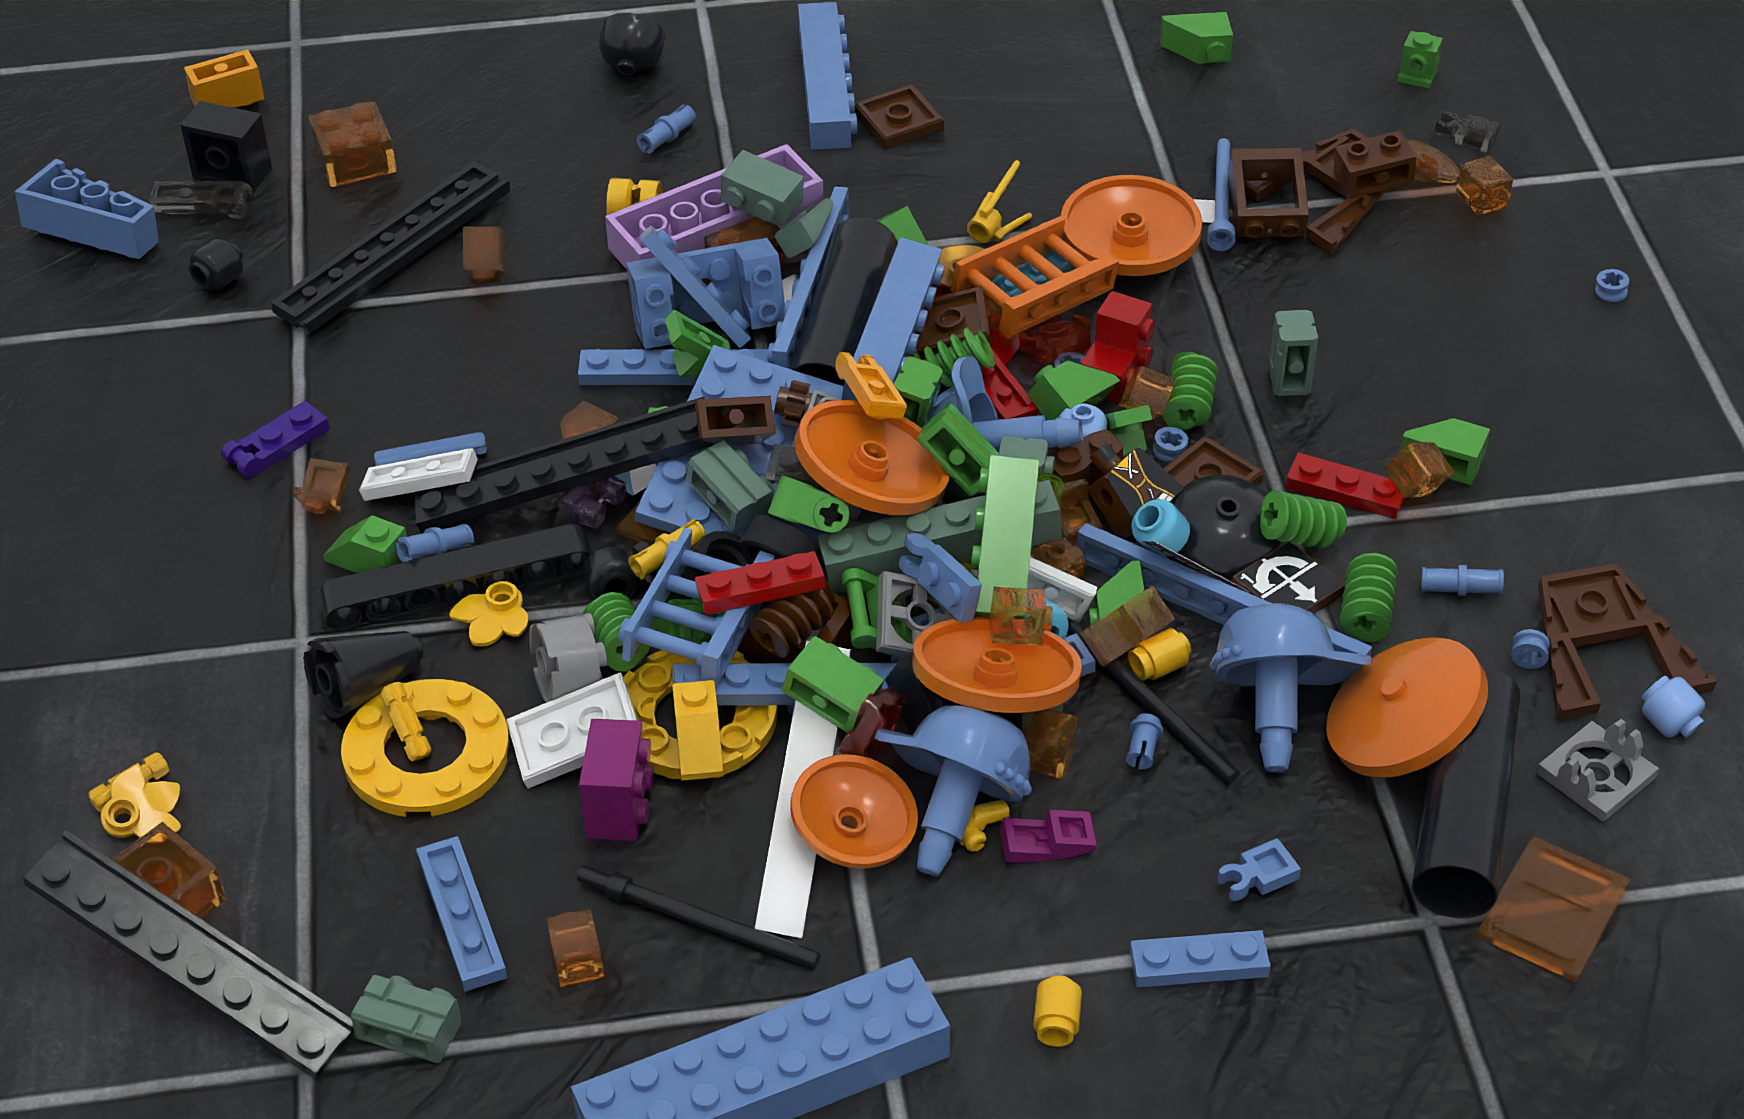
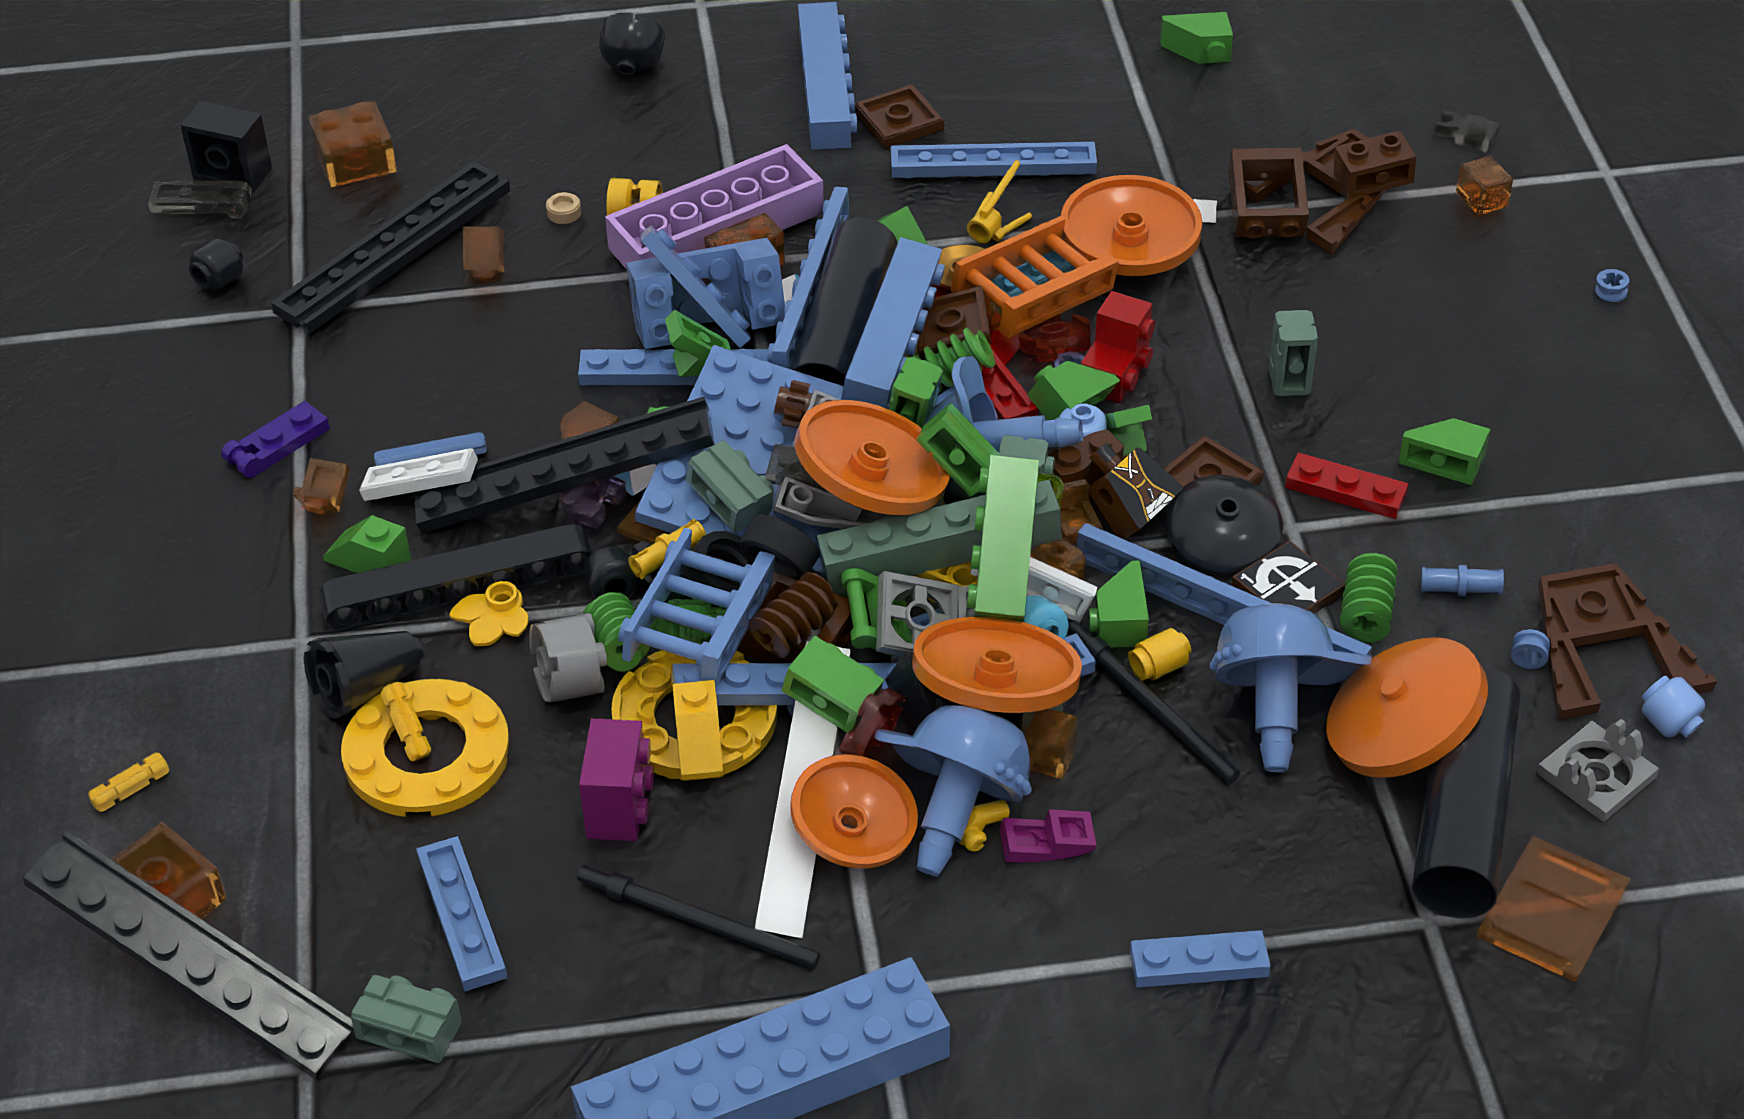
medium blue wedge [15,158,159,259] -> none
yellow plate [101,766,181,842] -> none
light orange brick [184,49,265,108] -> none
medium blue pin [395,524,474,562] -> none
white tile [506,672,638,789] -> none
clear orange brick [547,909,604,987] -> none
medium blue pin [636,104,696,154] -> none
reddish brown slope [695,395,776,446] -> none
red plate [695,551,826,615] -> none
sand green brick [720,150,804,227] -> none
bright green piece [768,475,850,533] -> none
sand green slope [775,198,834,258] -> none
light orange hinge [835,352,907,420] -> none
medium blue hinge [898,532,982,622] -> none
clear orange brick [989,586,1053,646] -> none
yellow brick [1033,975,1082,1047] -> none
clear orange slope [1080,585,1175,667] -> none
clear orange brick [1119,366,1176,419] -> none
medium blue pin [1126,714,1163,769] -> none
medium azure head [1131,499,1190,557] -> none
black sticker [1142,541,1249,592] -> none
medium blue bush [1153,427,1188,462] -> none
bright green piece [1163,352,1218,431] -> none
medium blue piece [1207,138,1235,251] -> none
medium blue plate [1217,838,1301,901] -> none
bright green piece [1260,490,1347,550] -> none
clear orange brick [1384,442,1455,498] -> none
bright green brick [1397,31,1443,89] -> none
clear orange dish [1406,139,1460,183] -> none
none -> tan tile [546,192,581,224]
none -> medium blue plate [891,142,1097,179]

